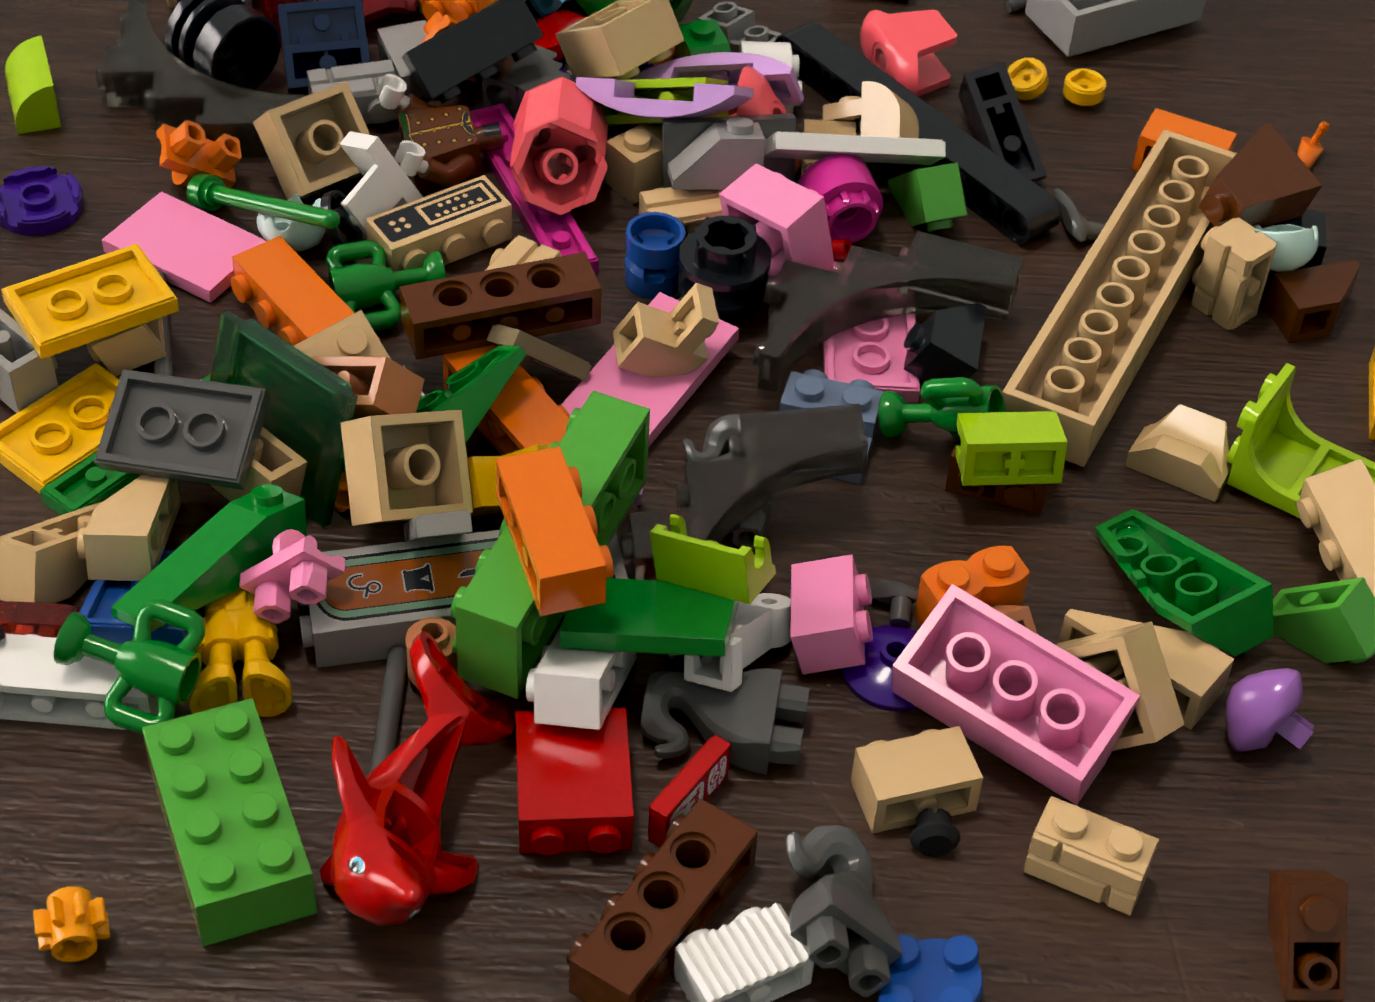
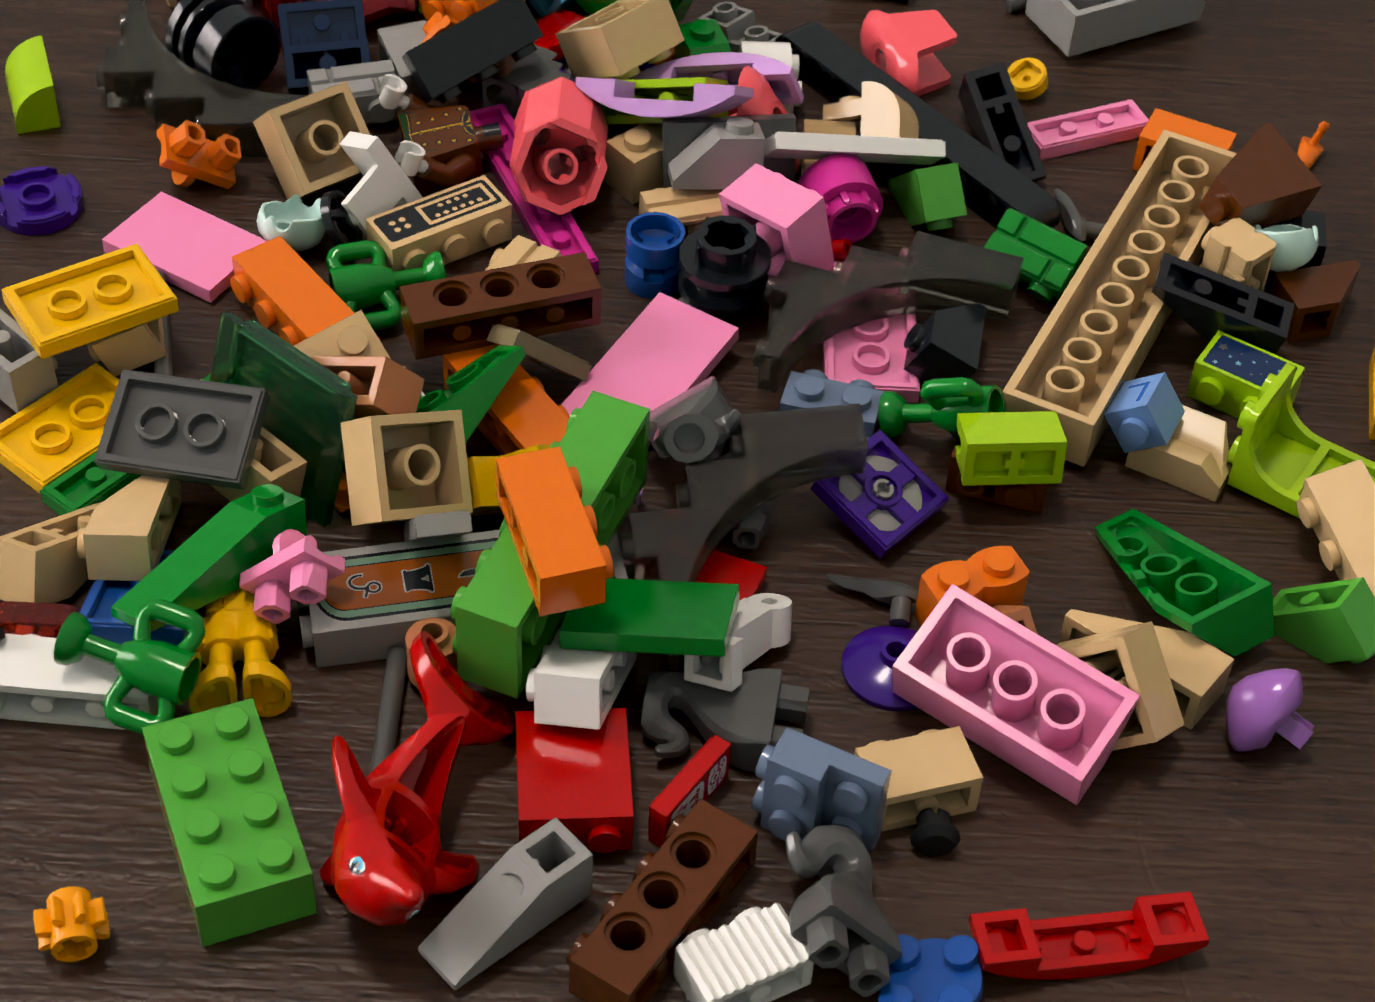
green piece [187,173,340,229] -> none
tan brick [613,283,719,378] -> none
lime hinge [650,514,776,604] -> none
bright pink brick [790,554,873,674] -> none
tan brick [1023,796,1159,916] -> none
yellow tile [1063,69,1107,106] -> none
reddish brown slope [1268,870,1348,1001] -> none
none -> light grey slope [418,817,593,991]
none -> dark grey hips [649,376,741,463]
none -> sand blue plate [751,727,892,854]
none -> dark purple piece [810,430,950,559]
none -> red slope [968,891,1210,980]
none -> green brick [982,208,1090,303]
none -> bright pink tile [1027,99,1149,160]
none -> medium blue brick [1104,372,1185,453]
none -> black slope [1152,253,1295,354]
none -> lime brick [1186,330,1305,419]

